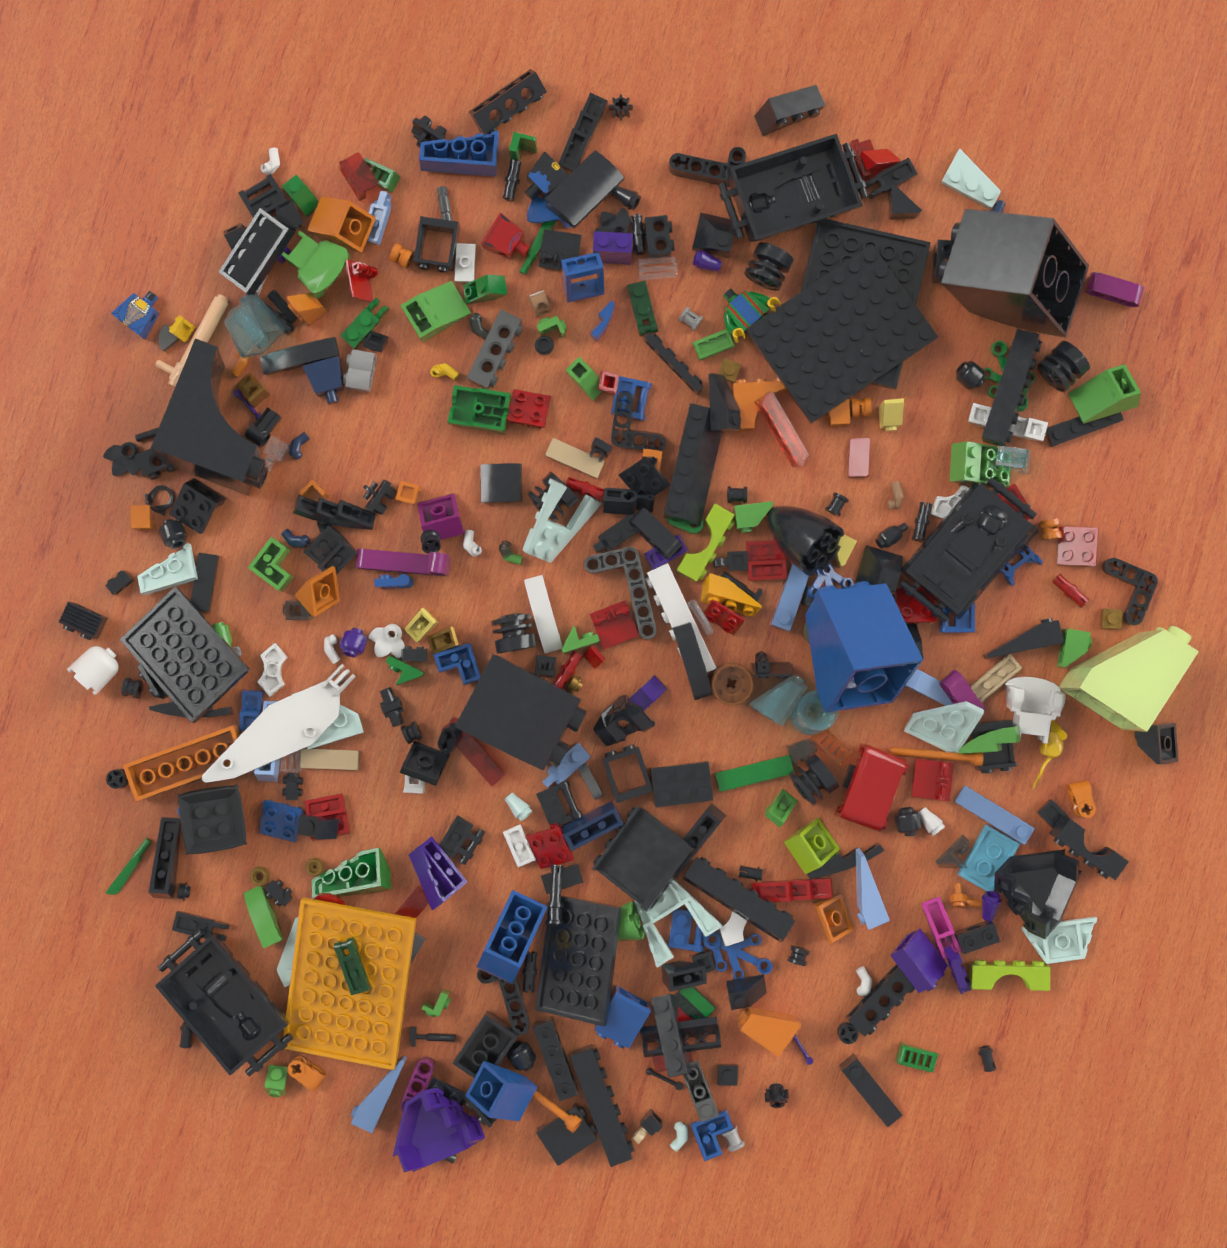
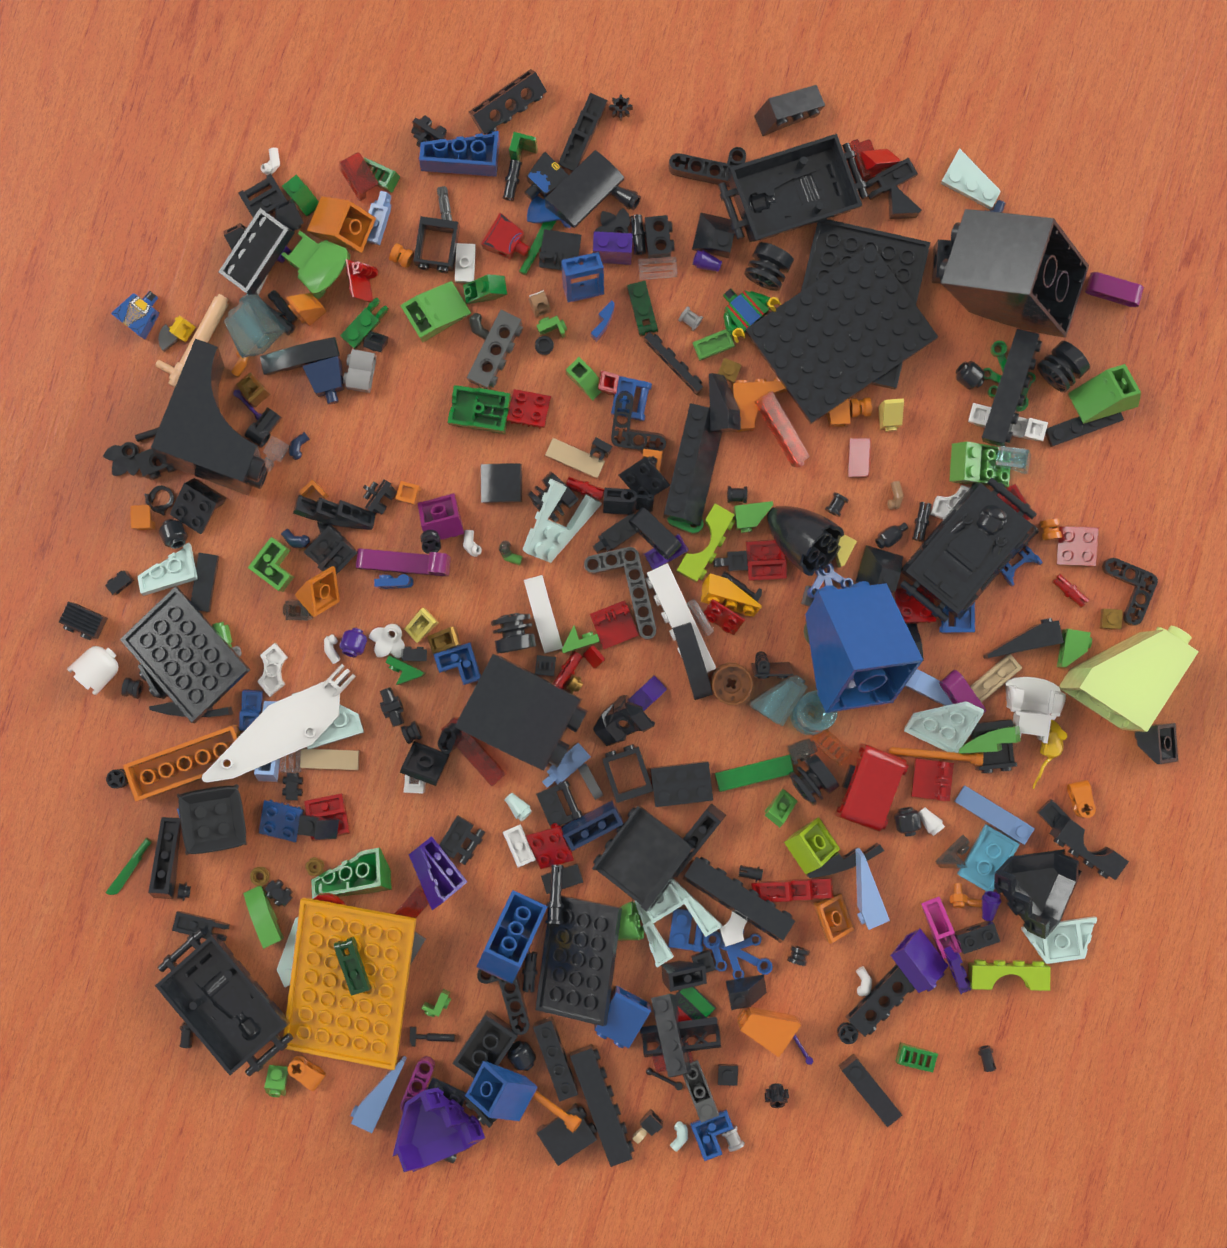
yellow arm [430,363,460,381] -> none
medium blue slope [770,563,809,632] -> none

